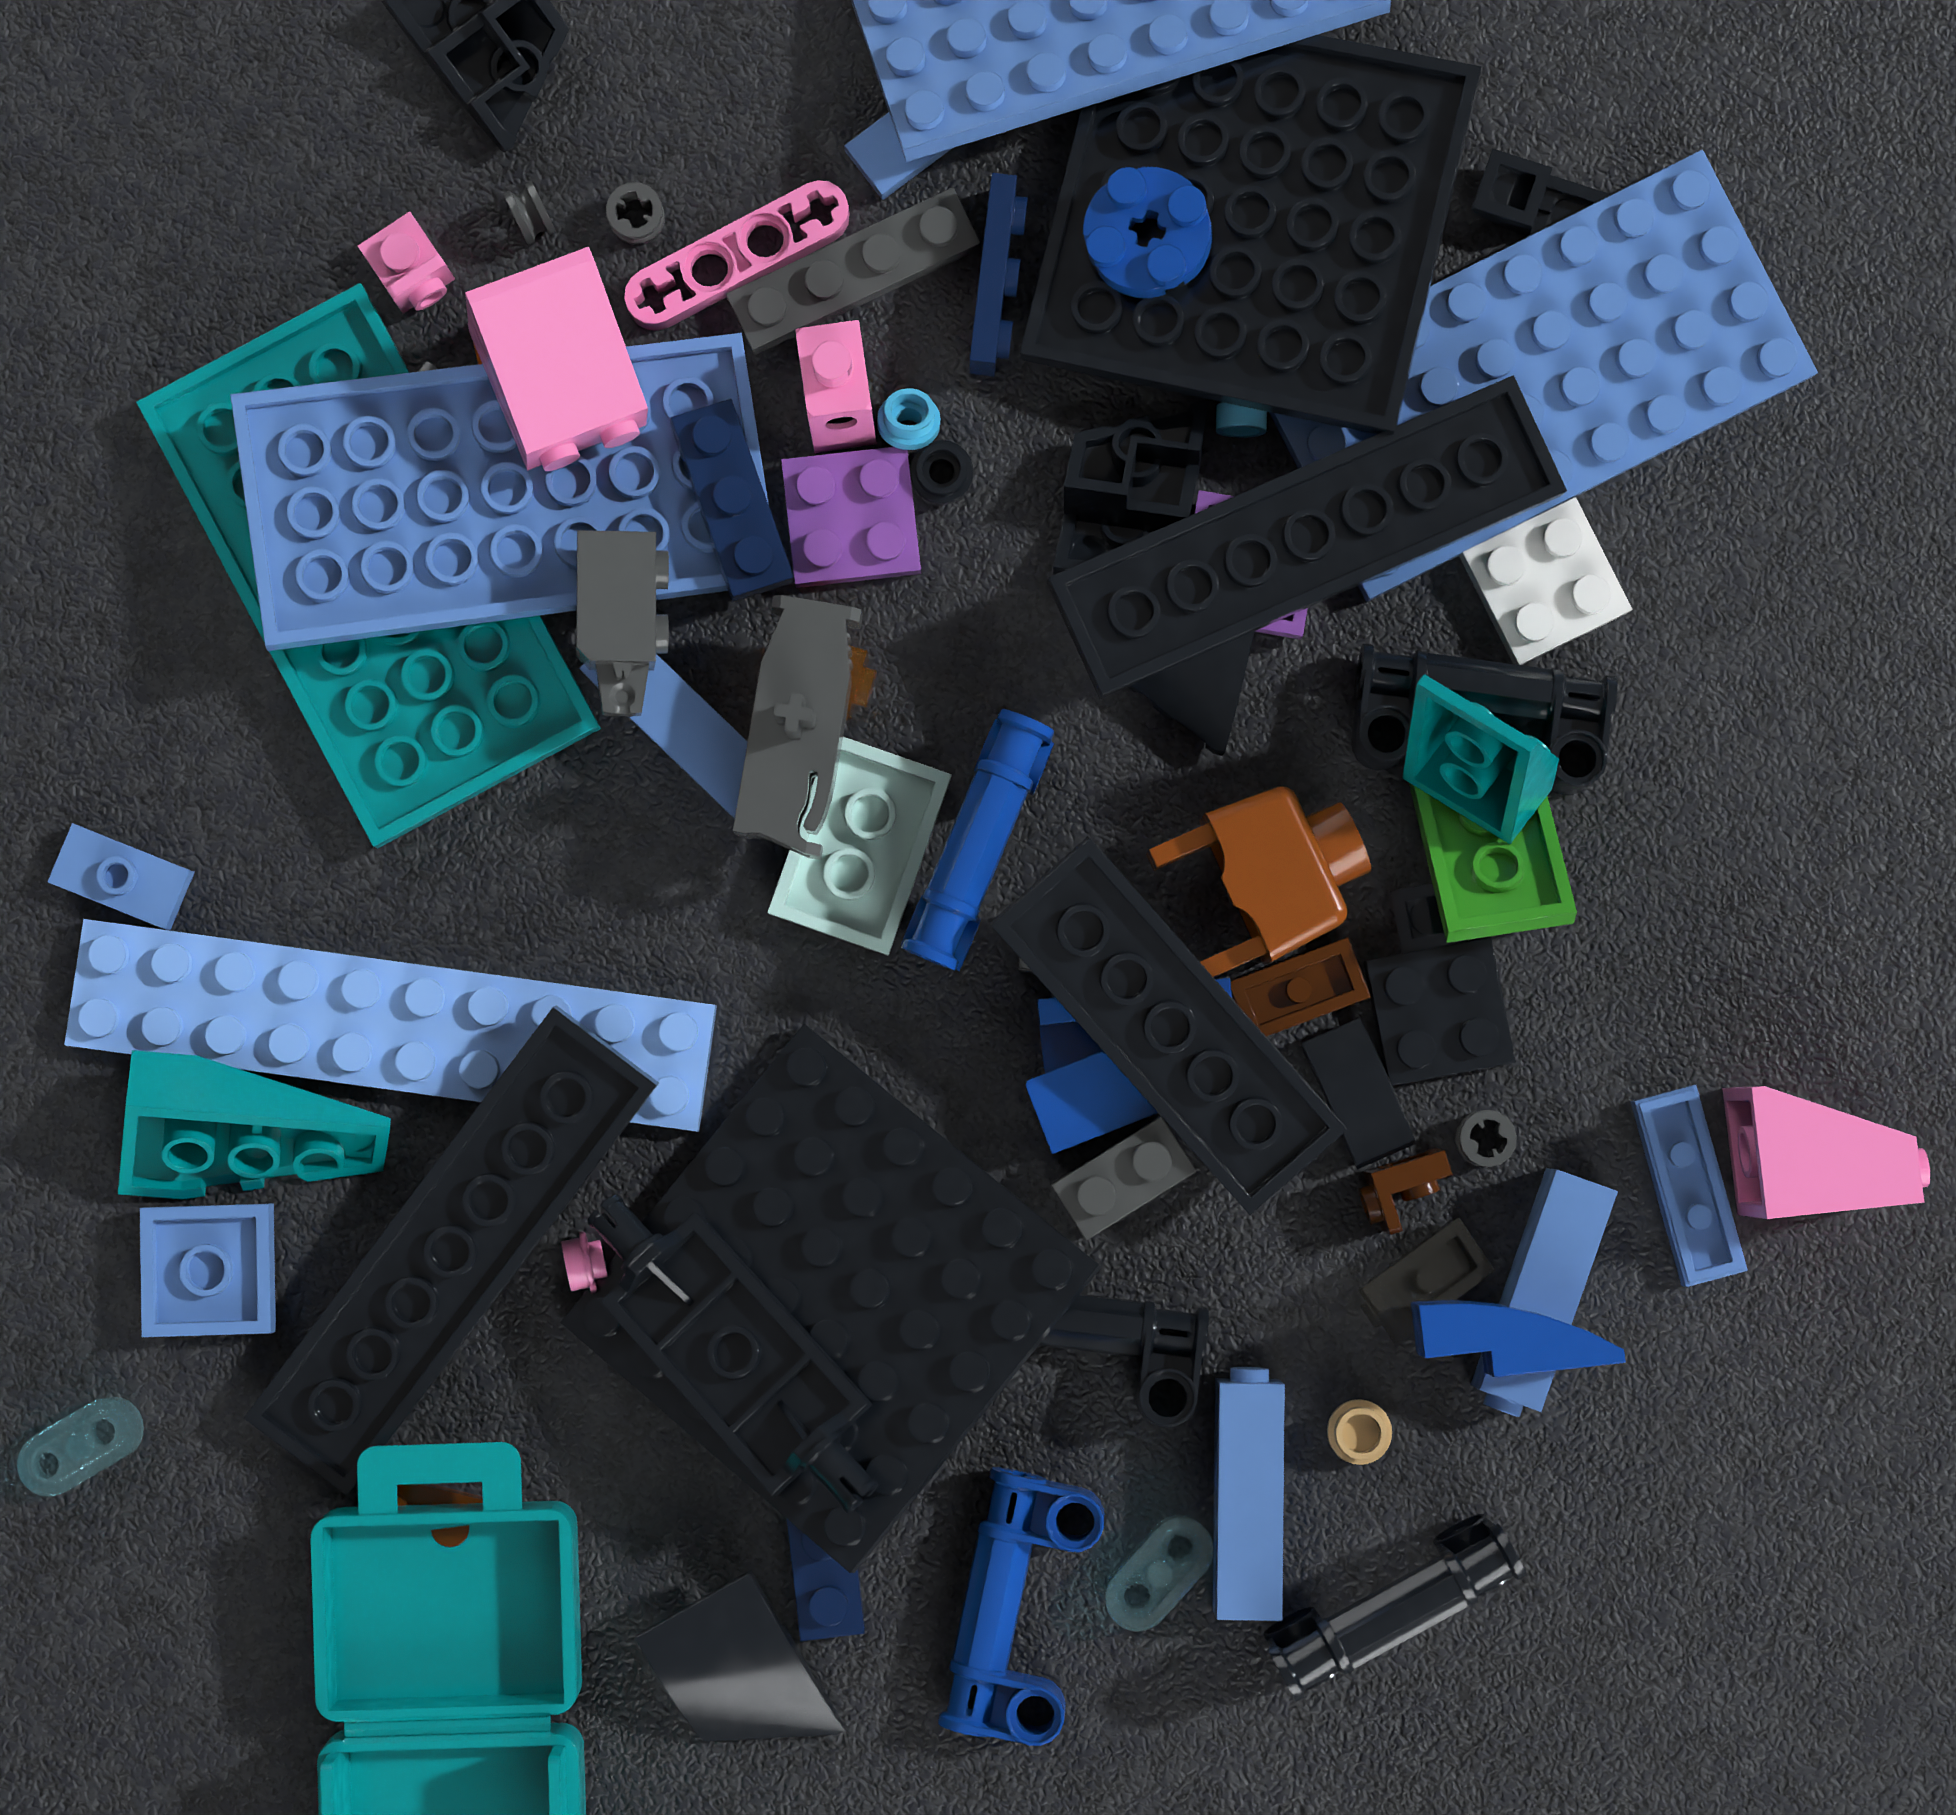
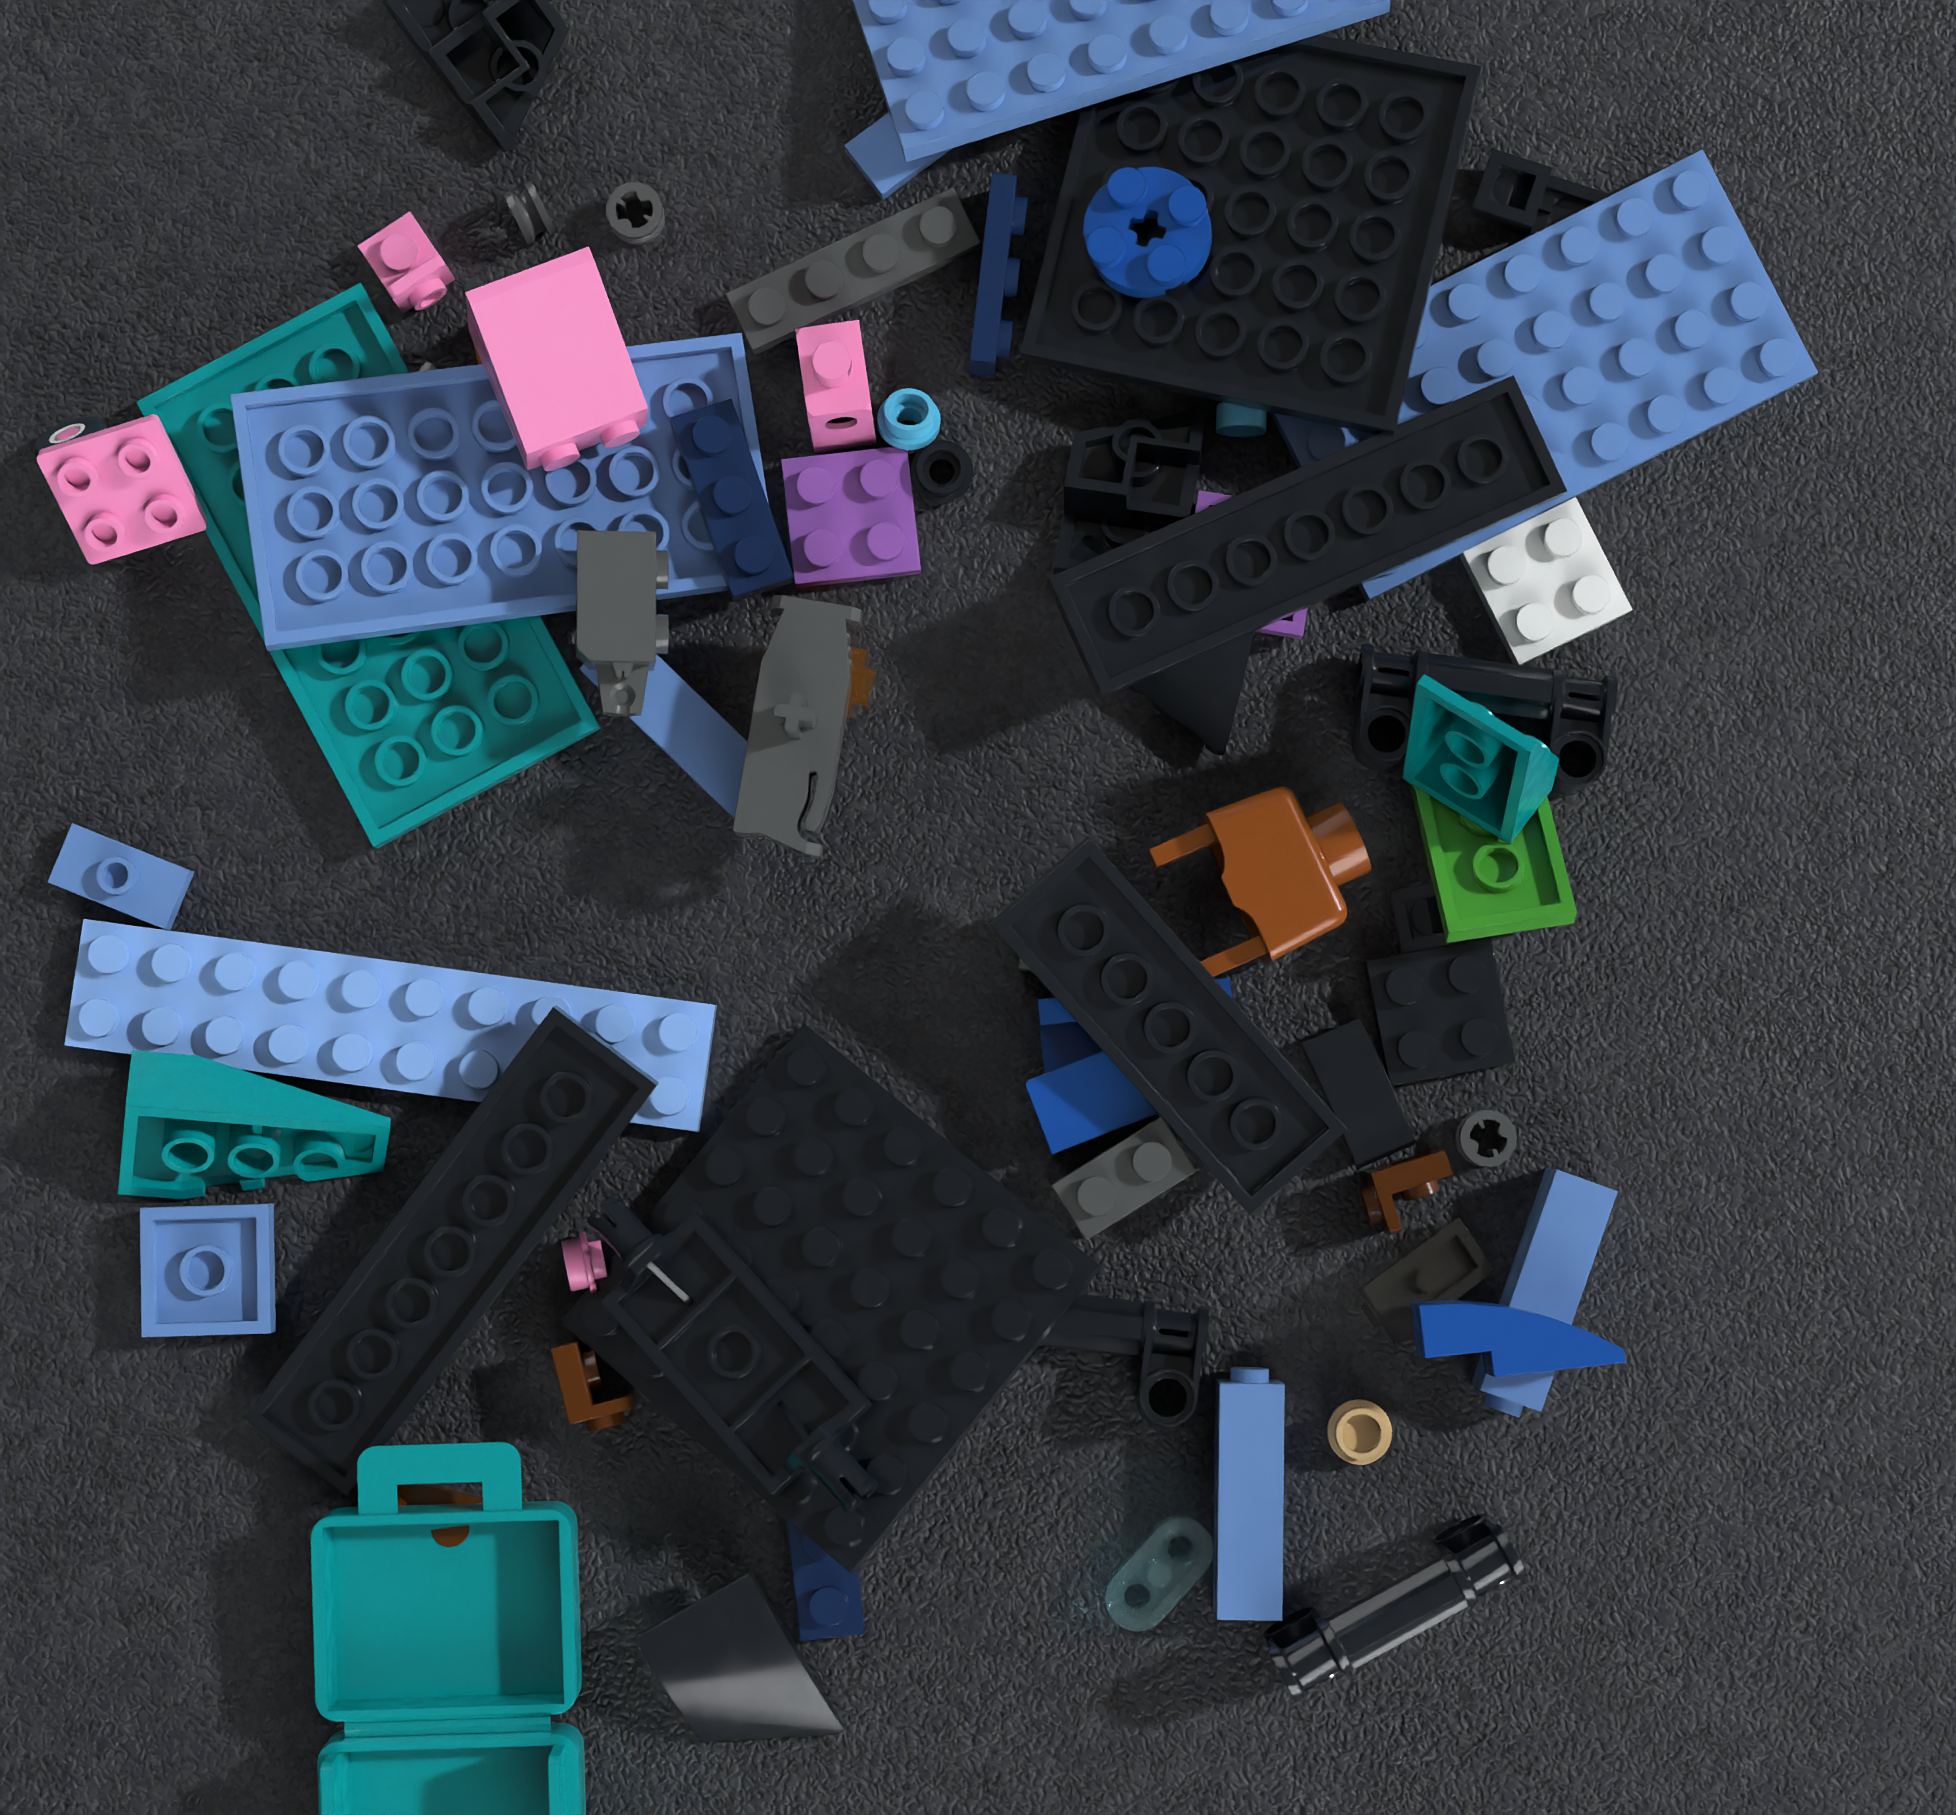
clear light blue plate [17,1397,144,1496] -> none
bright pink beam [624,180,850,331] -> none
light aqua plate [767,737,952,956] -> none
blue piece [901,709,1054,971] -> none
blue piece [938,1467,1104,1746] -> none
reddish brown plate [1230,938,1371,1037] -> none
medium blue tile [1630,1085,1748,1287] -> none
bright pink slope [1722,1086,1930,1219] -> none
none -> bright pink plate [33,414,208,564]
none -> reddish brown bracket [551,1339,637,1432]

